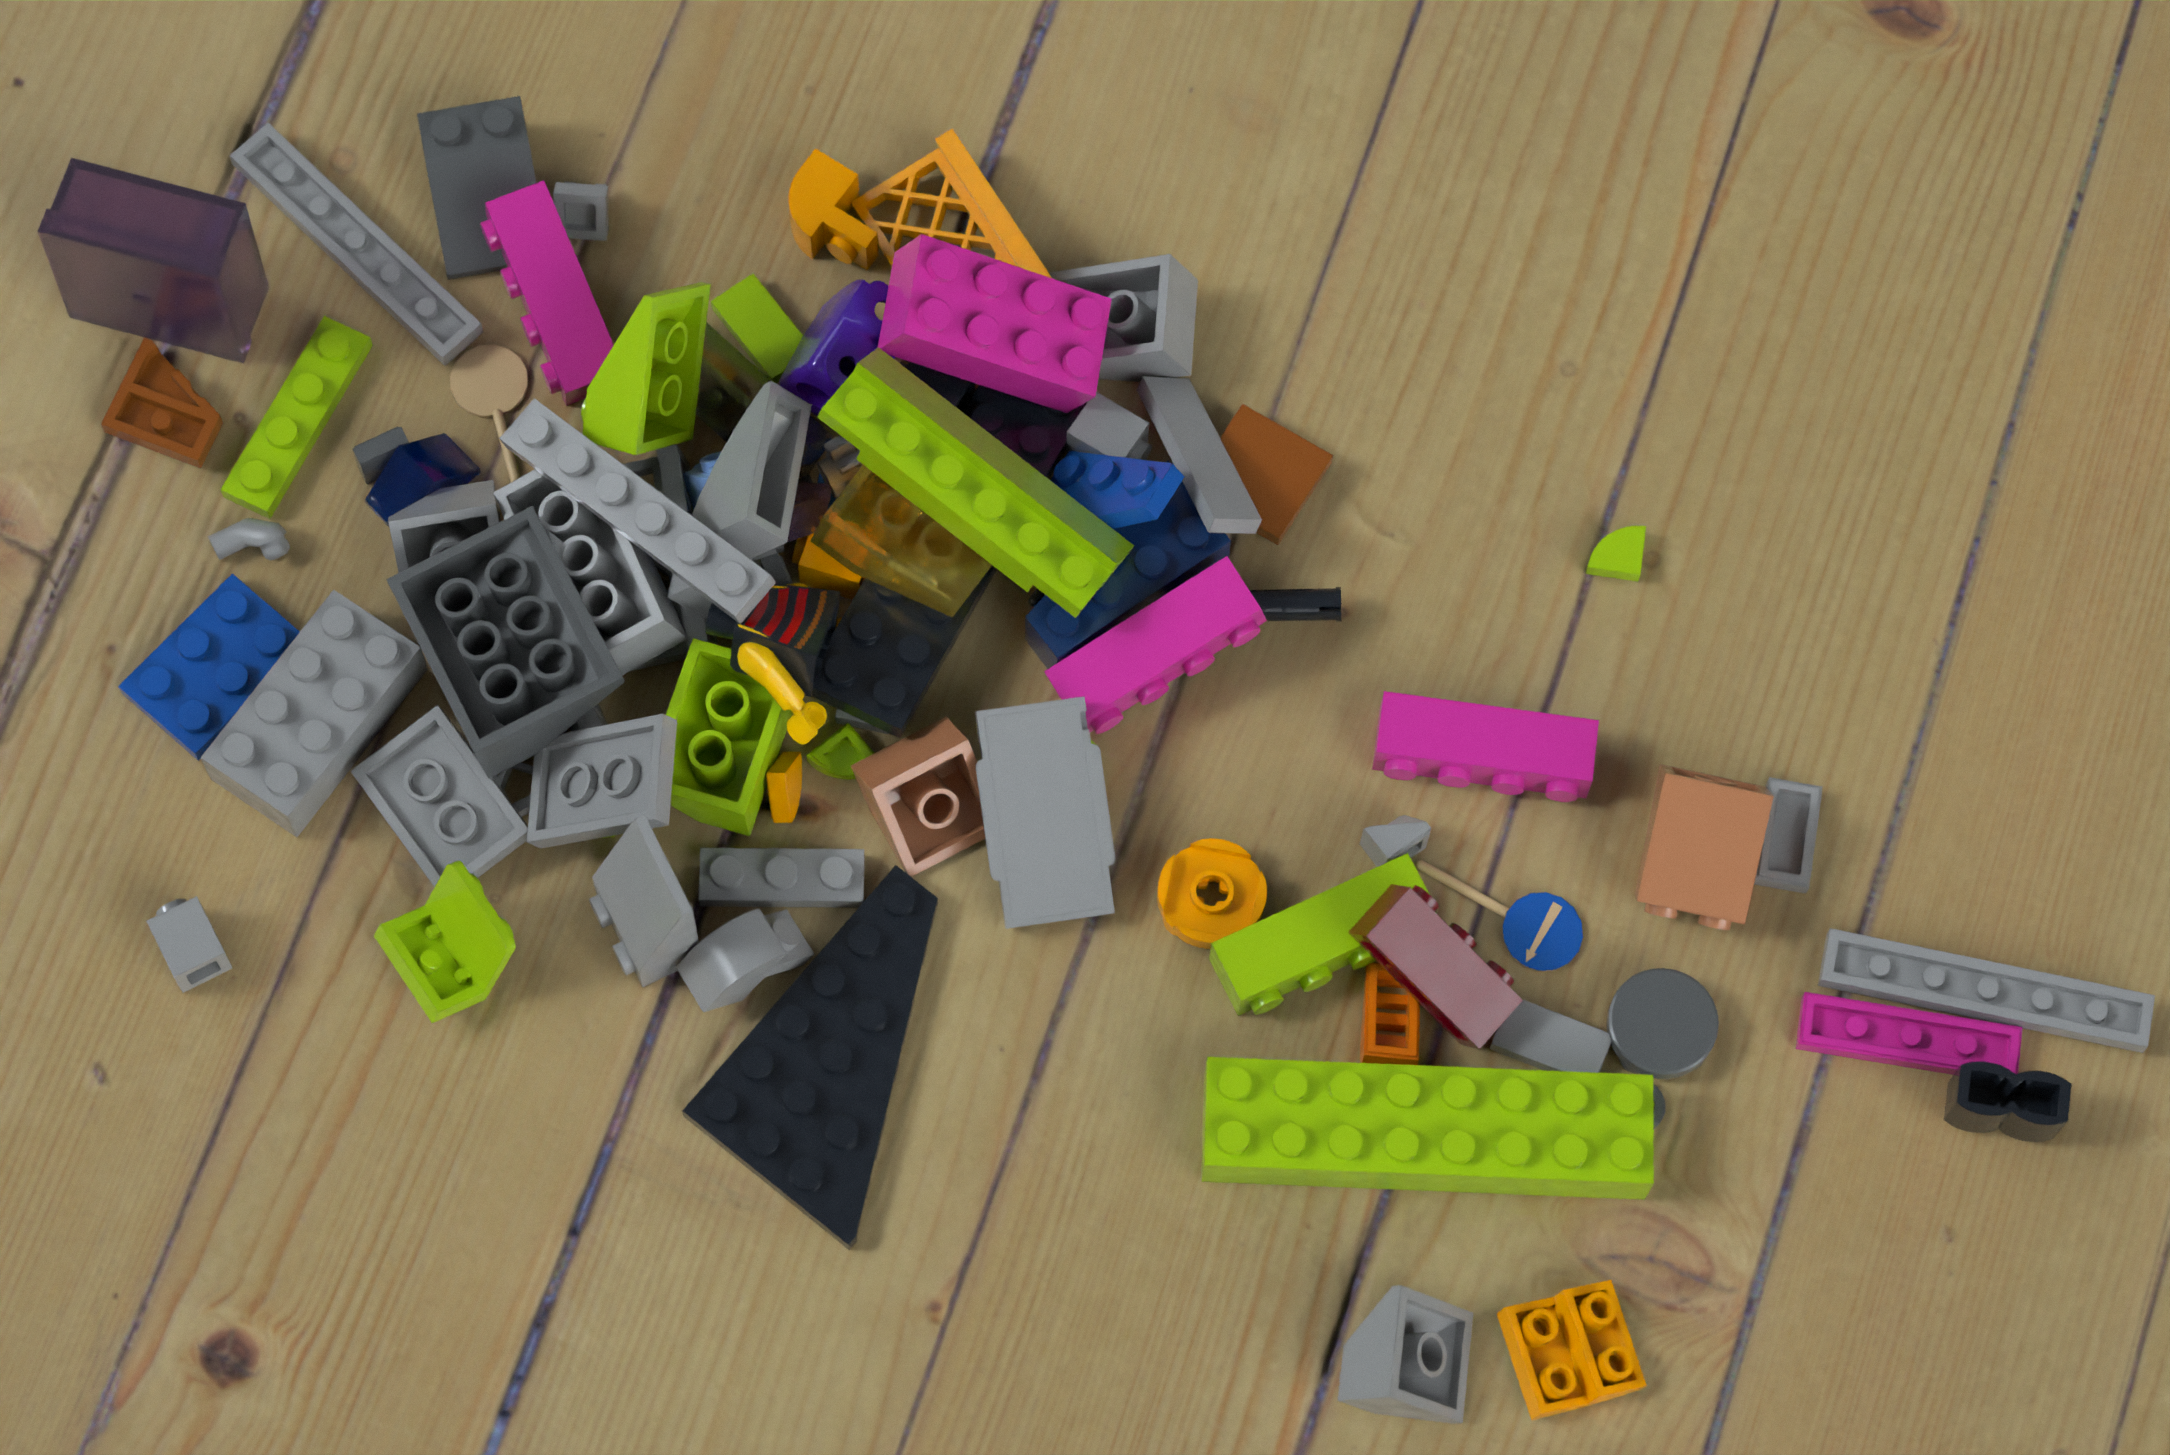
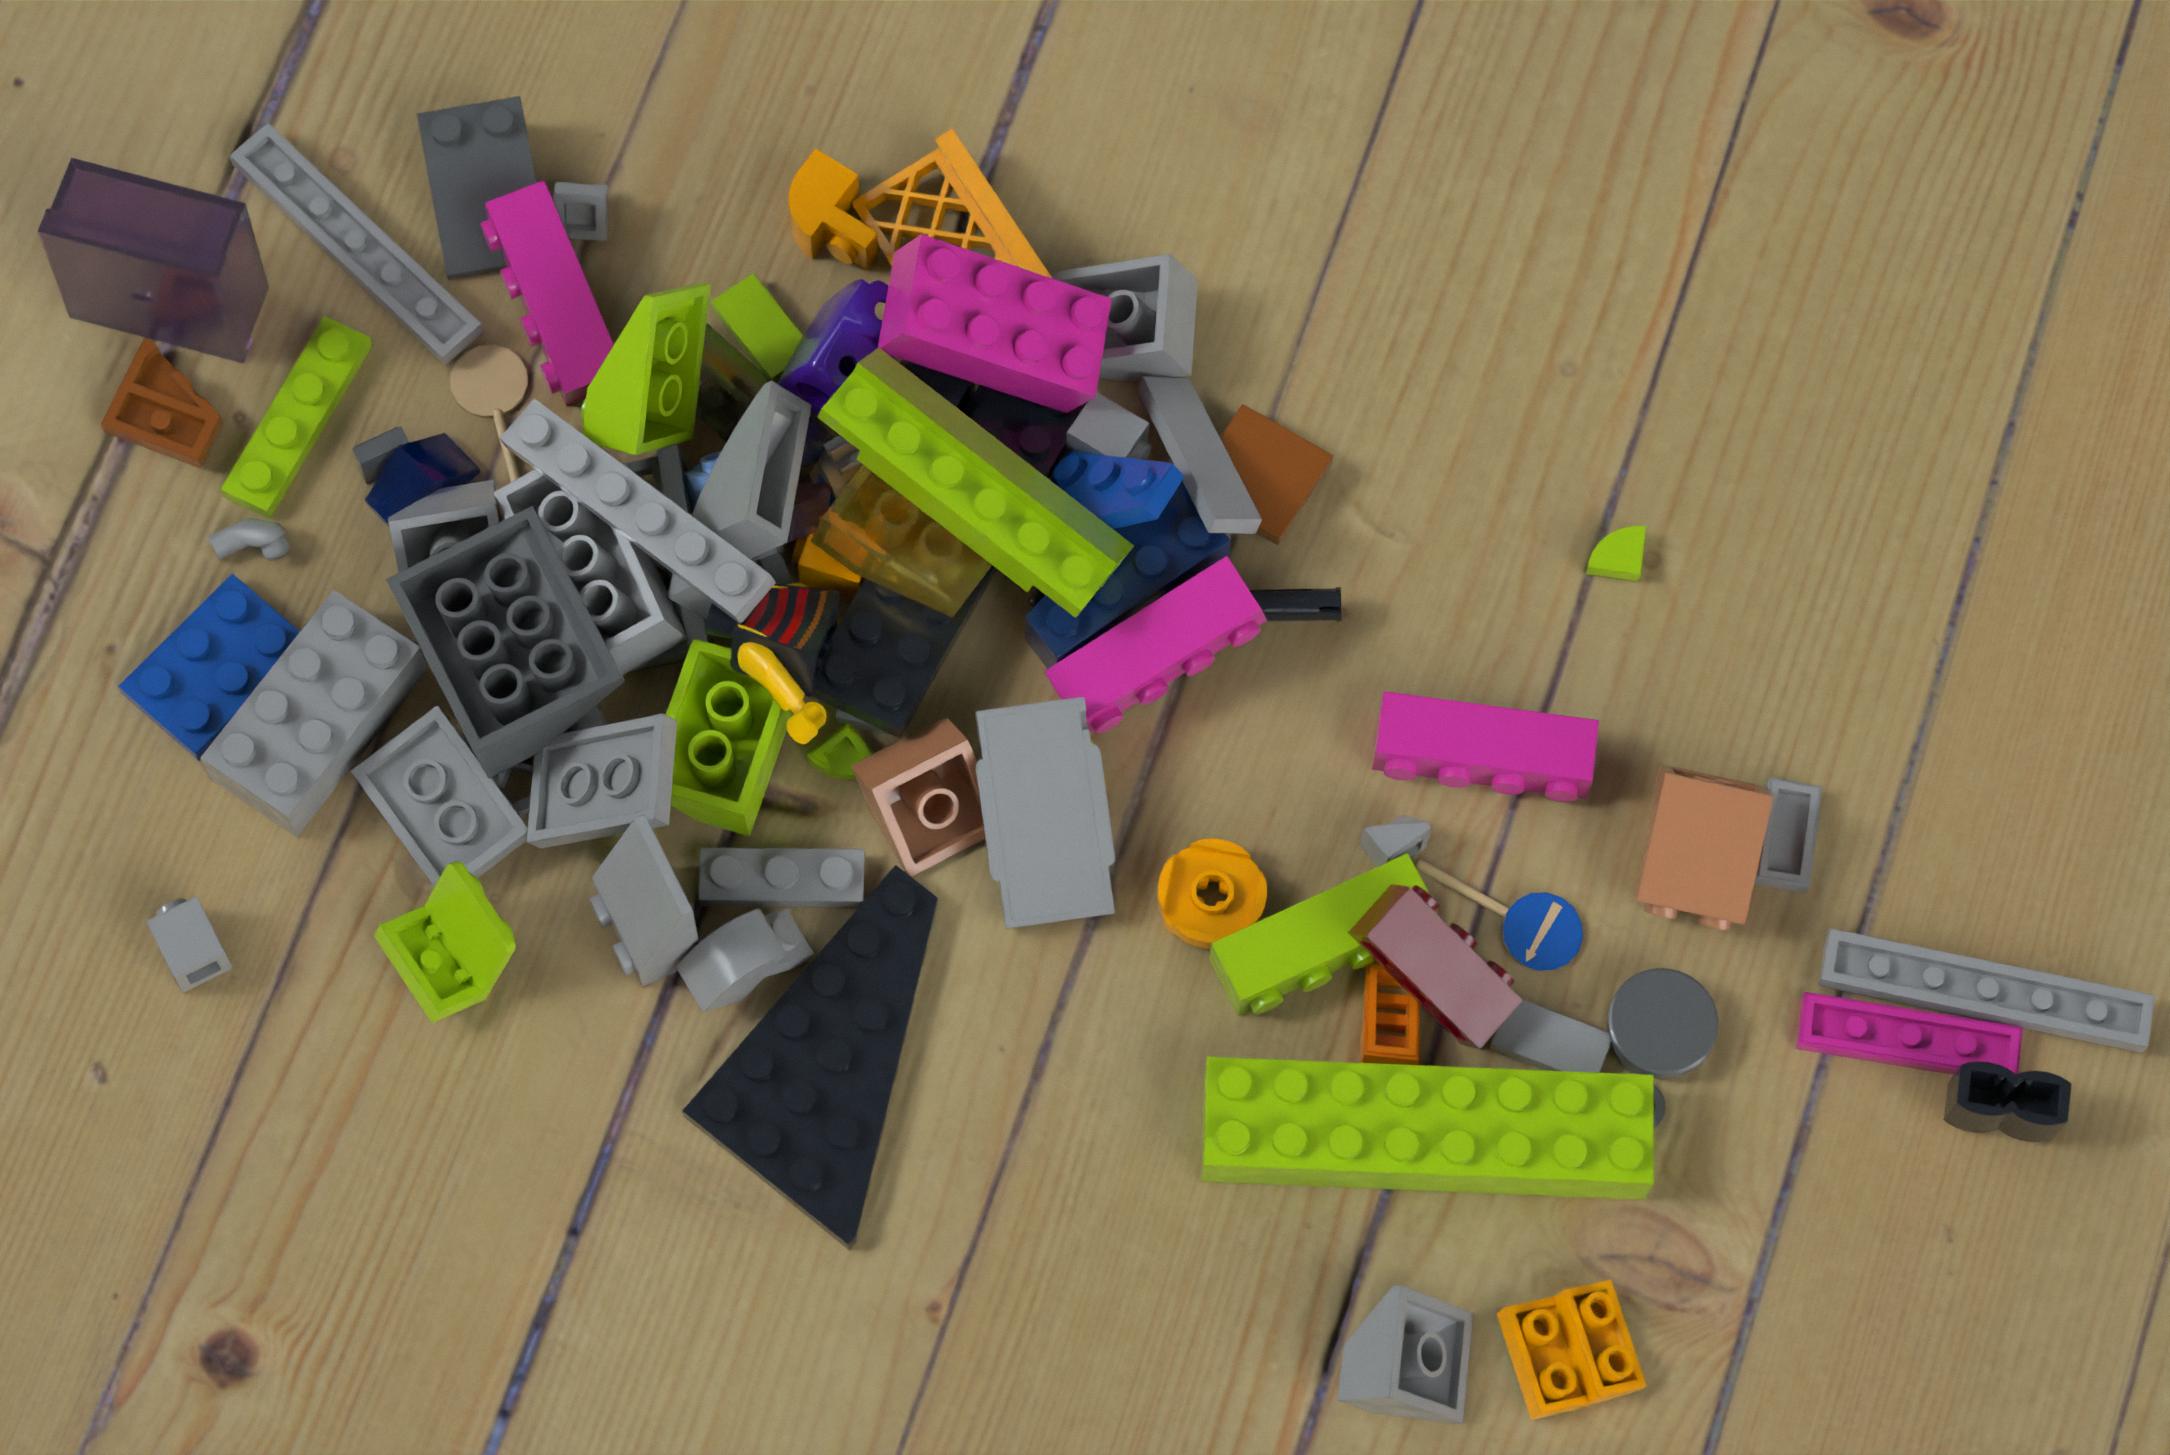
light orange tile [766,752,802,823] -> none

